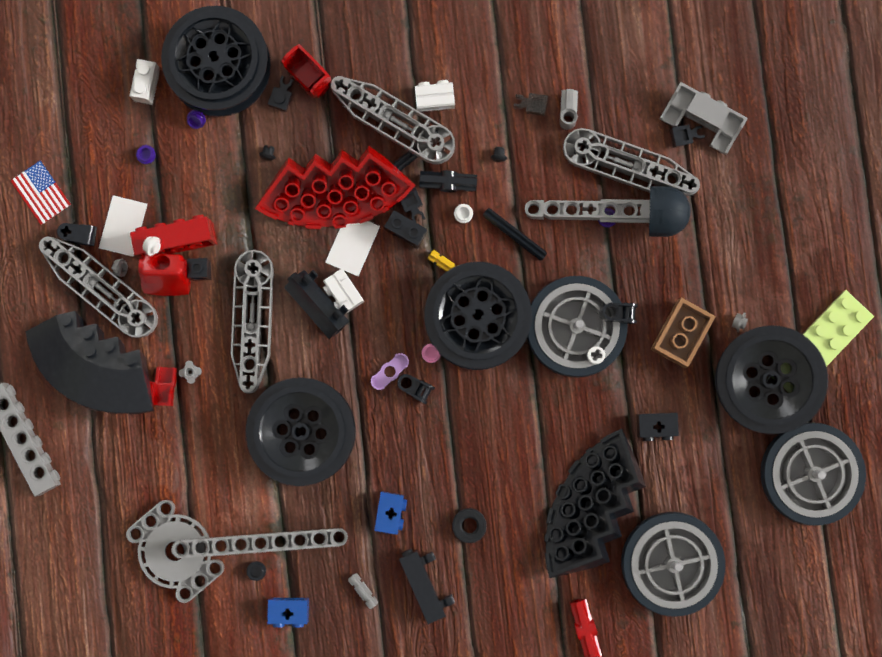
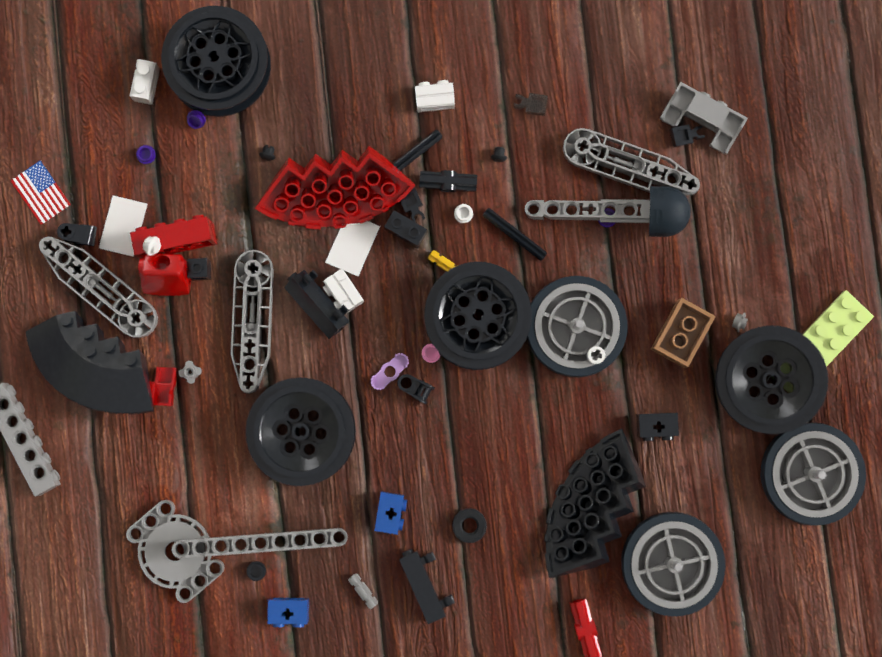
light grey piece [111,259,128,277] -> none
black plate [268,76,294,112] -> none
red piece [281,44,331,98] -> none
light grey beam [331,76,455,164] -> none
light grey piece [559,89,578,130] -> none
black piece [599,303,638,324] -> none

